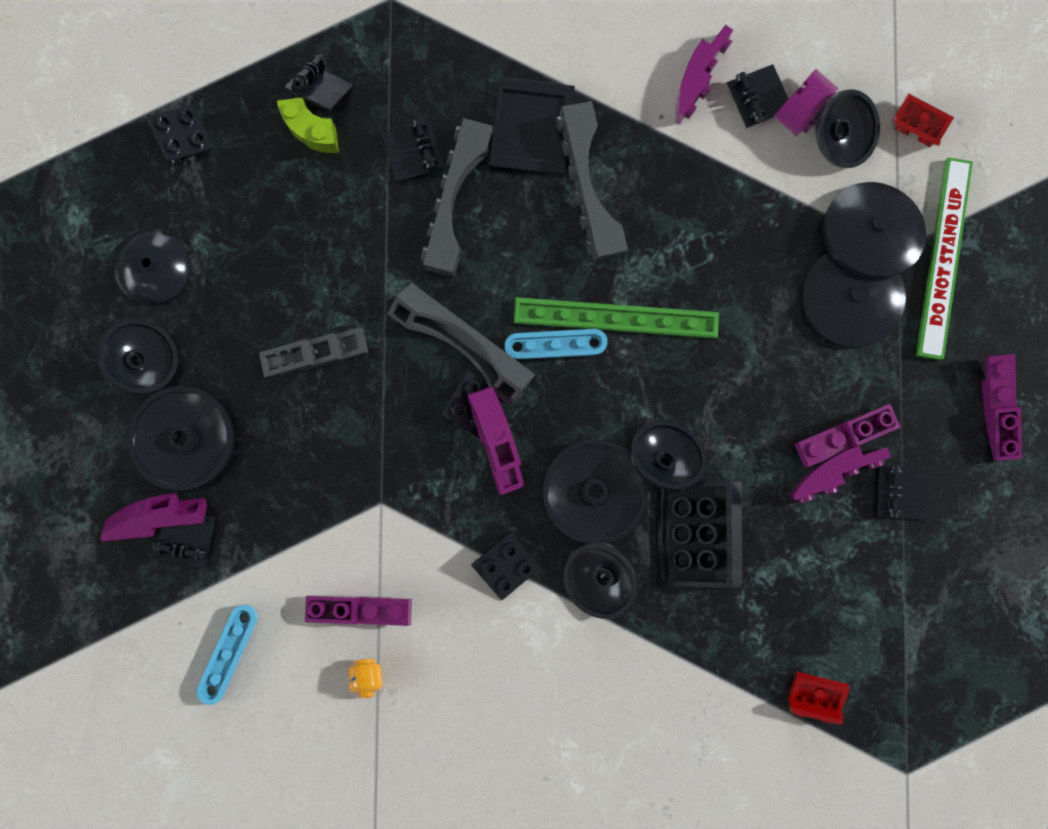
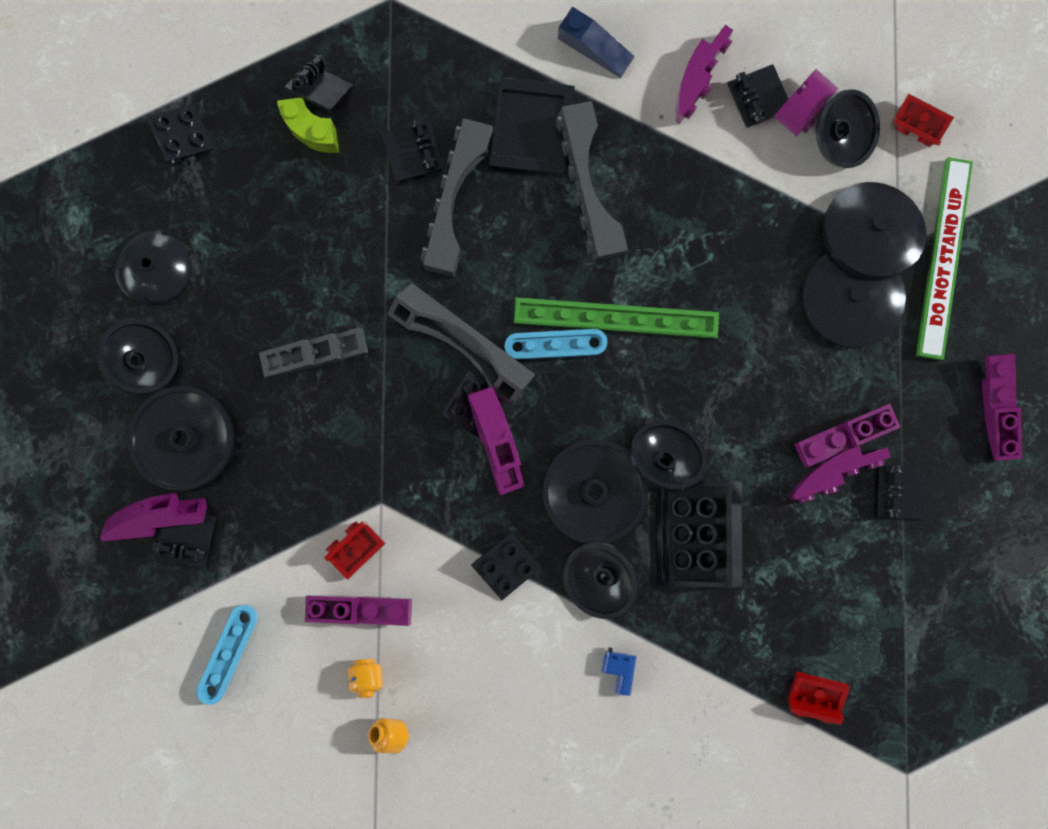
none -> red bracket [324,521,386,580]
none -> light orange head [368,718,409,754]
none -> dark blue slope [558,6,634,78]
none -> blue piece [601,647,637,696]

